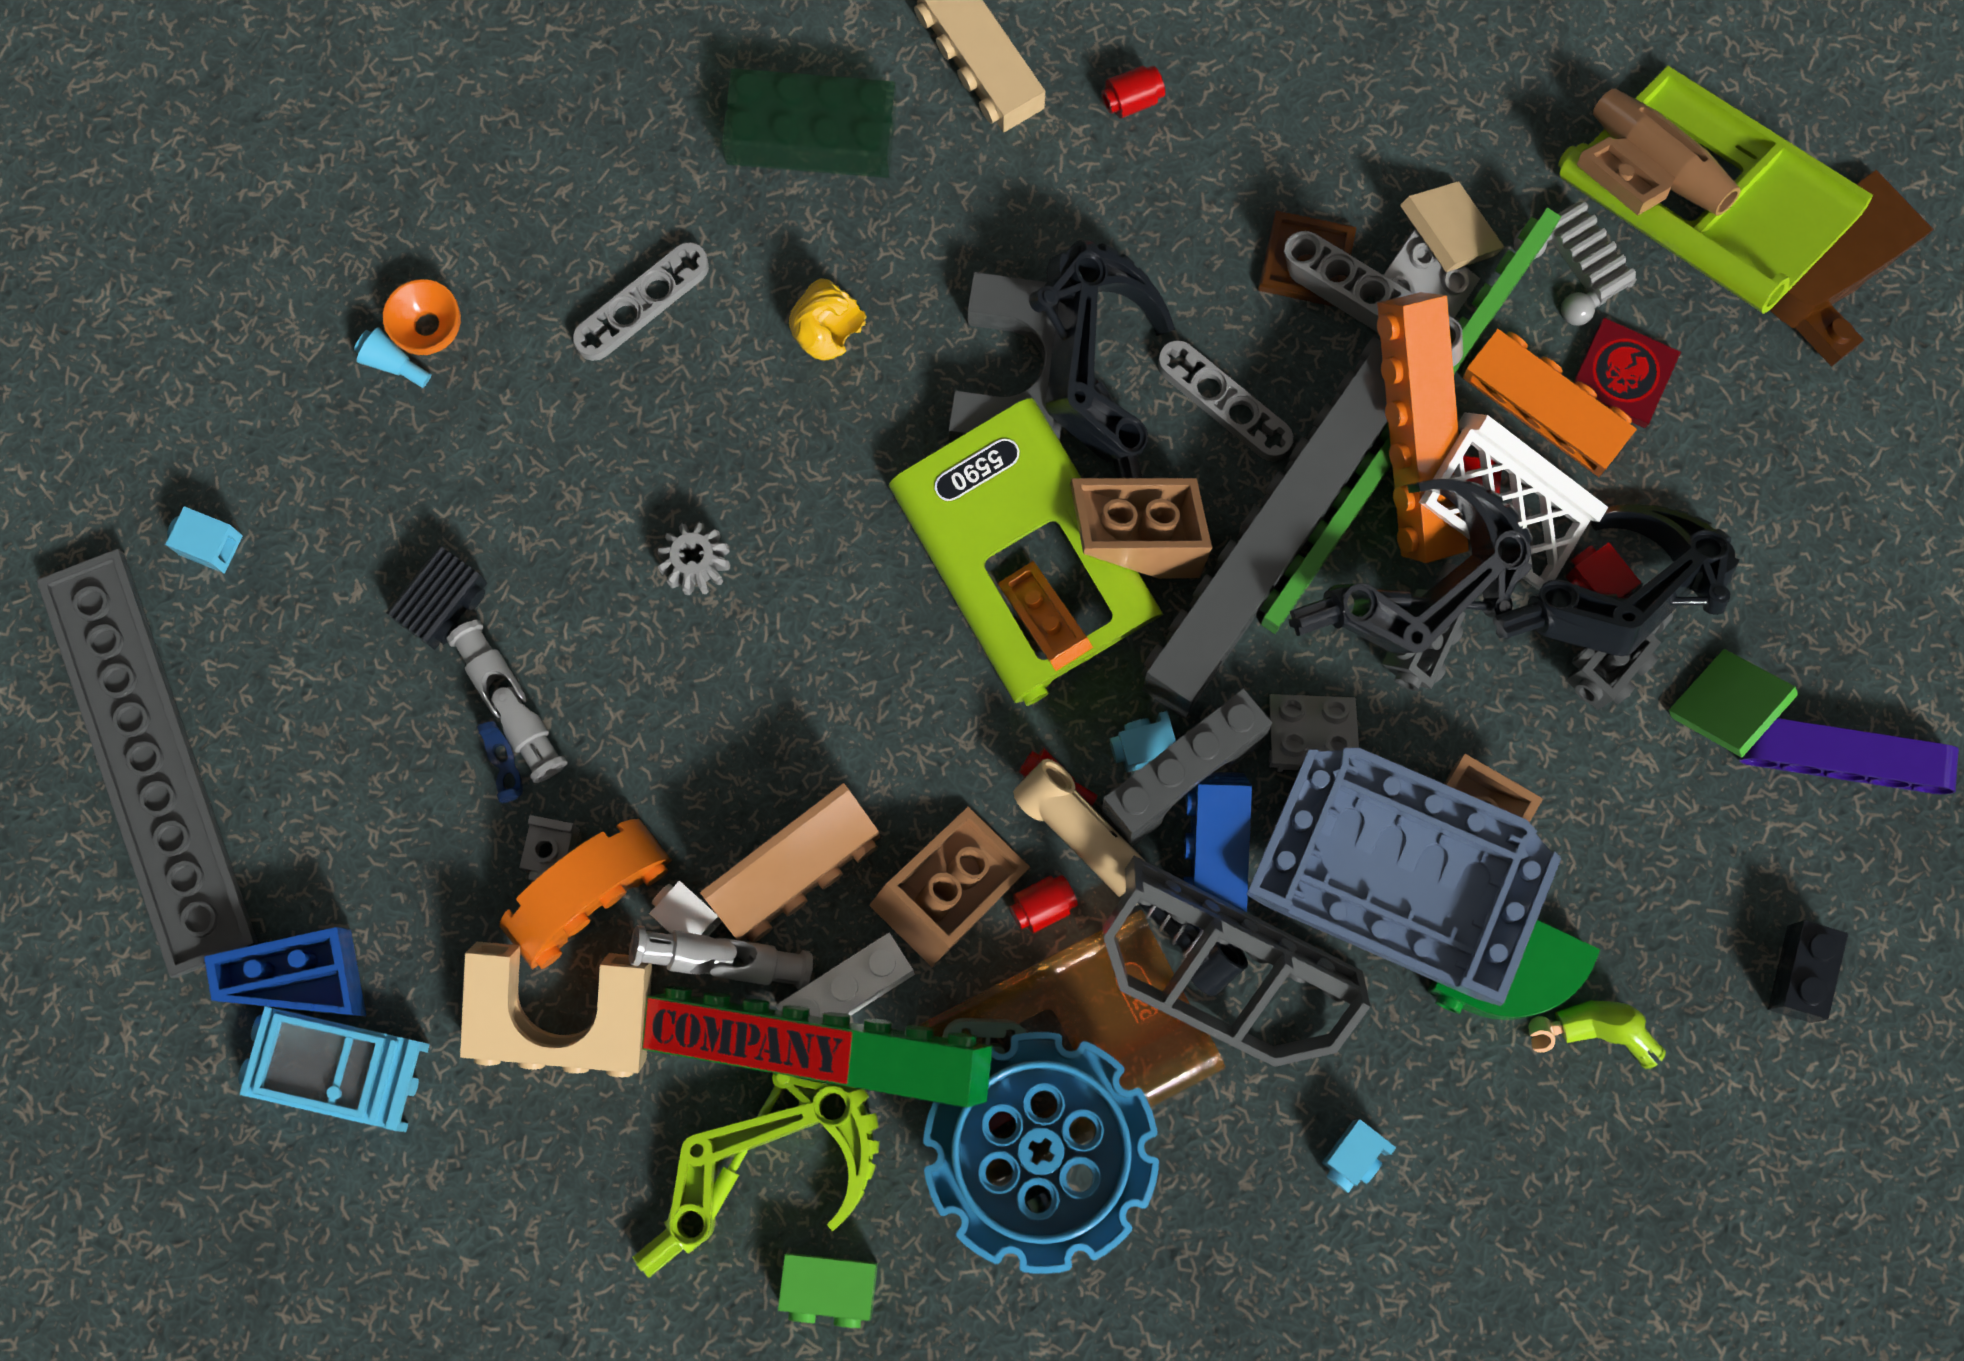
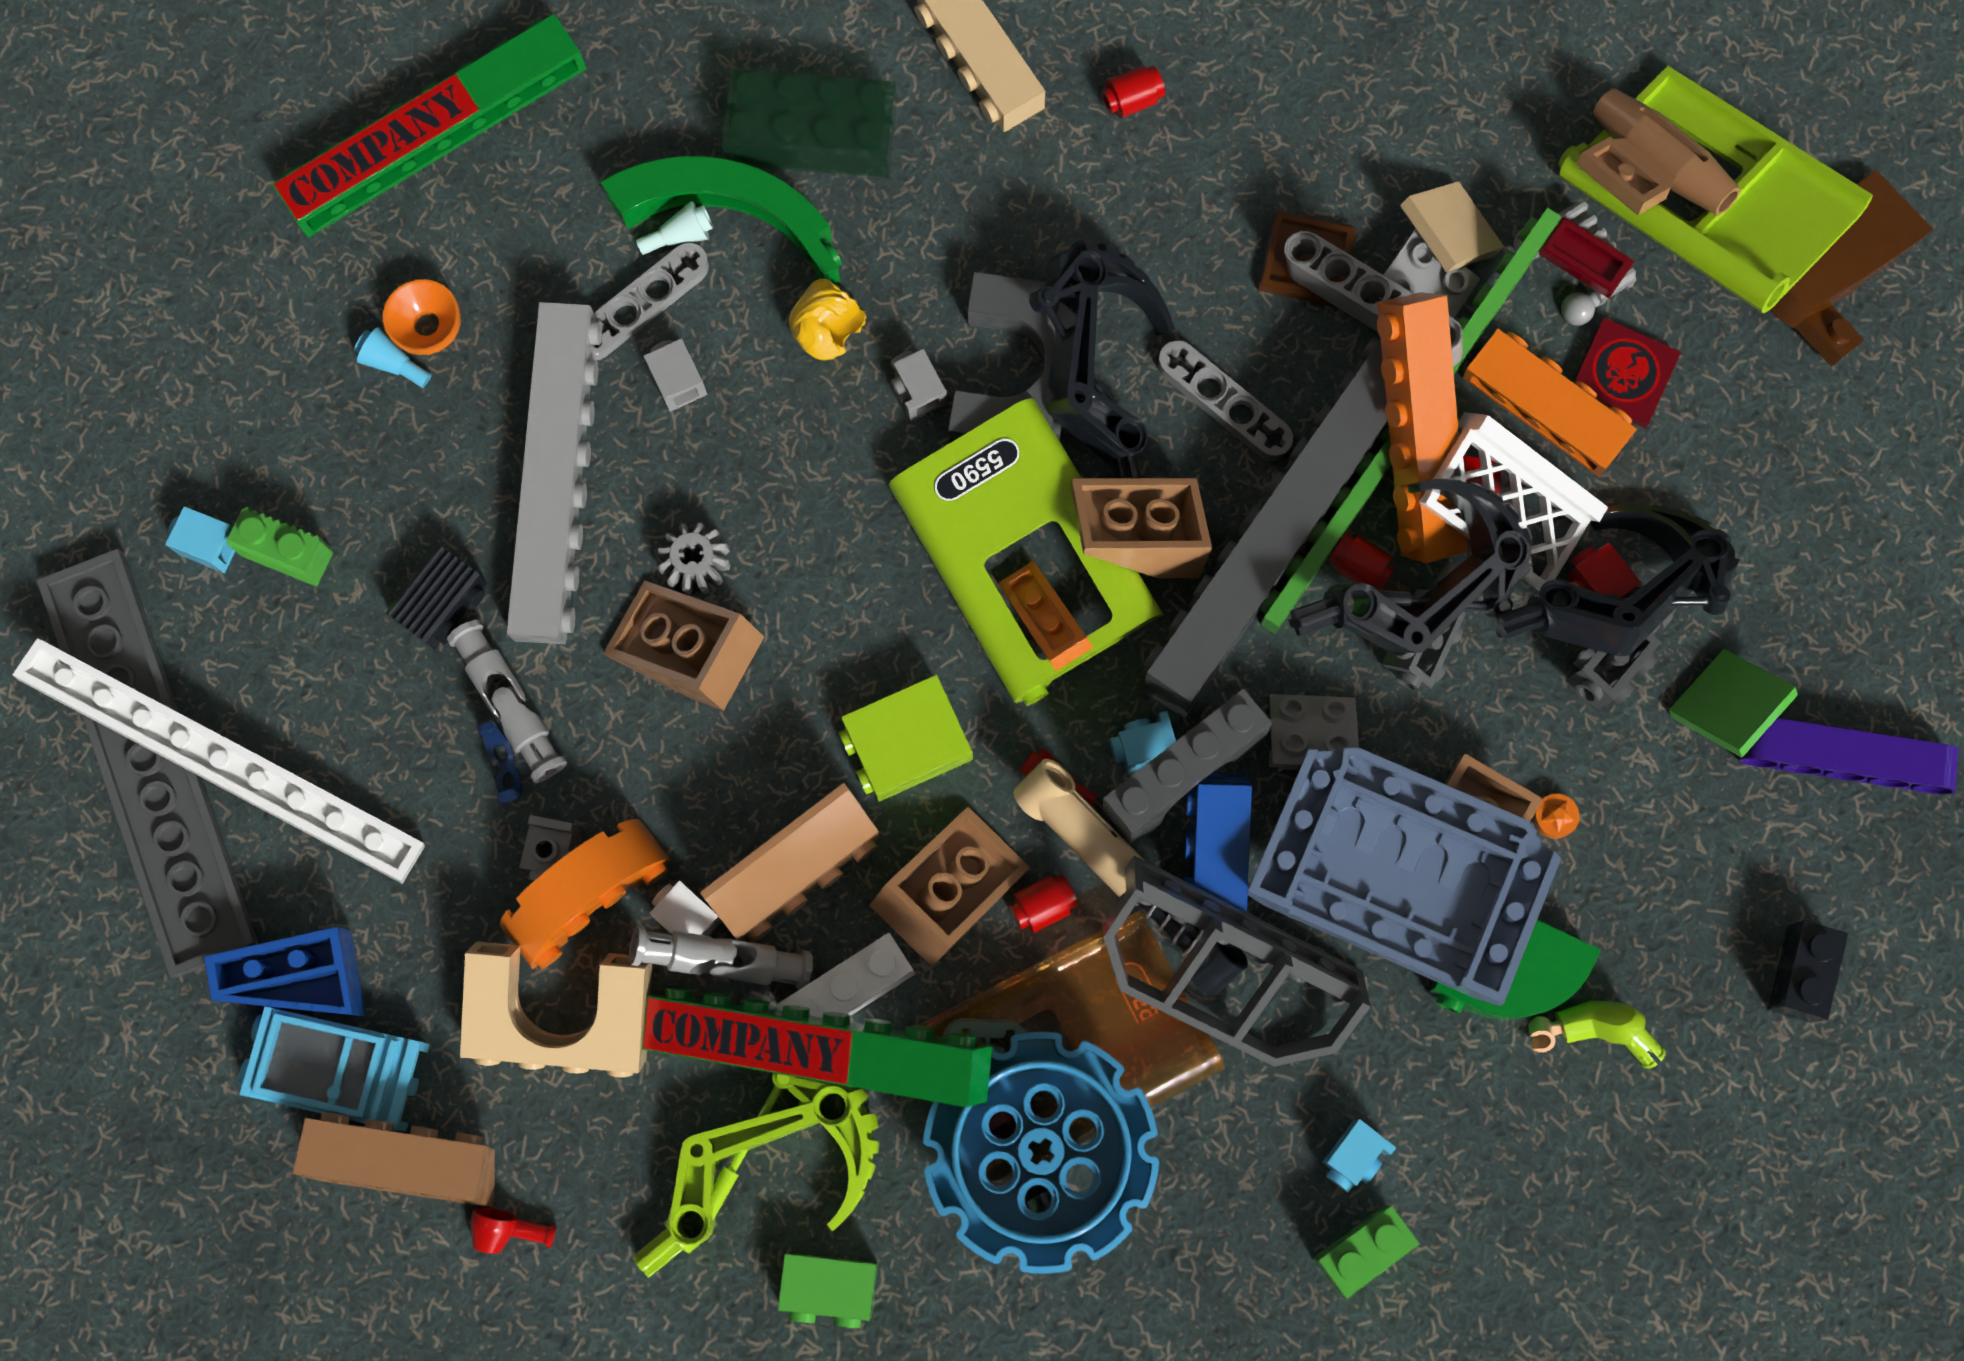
none -> white plate [13,638,425,884]
none -> bright green brick [226,507,333,587]
none -> brick [272,14,586,238]
none -> medium nougat slope [293,1112,495,1207]
none -> red bar [470,1207,557,1254]
none -> light grey brick [507,302,602,645]
none -> green arch [600,156,842,285]
none -> medium nougat slope [603,580,764,711]
none -> light aqua cone [636,201,713,255]
none -> light grey brick [644,338,708,412]
none -> lime brick [838,675,973,802]
none -> light grey brick [891,349,947,423]
none -> bright green brick [1312,1205,1420,1299]
none -> red brick [1328,533,1395,590]
none -> orange tile [1532,794,1580,839]
none -> dark red tile [1538,216,1635,299]

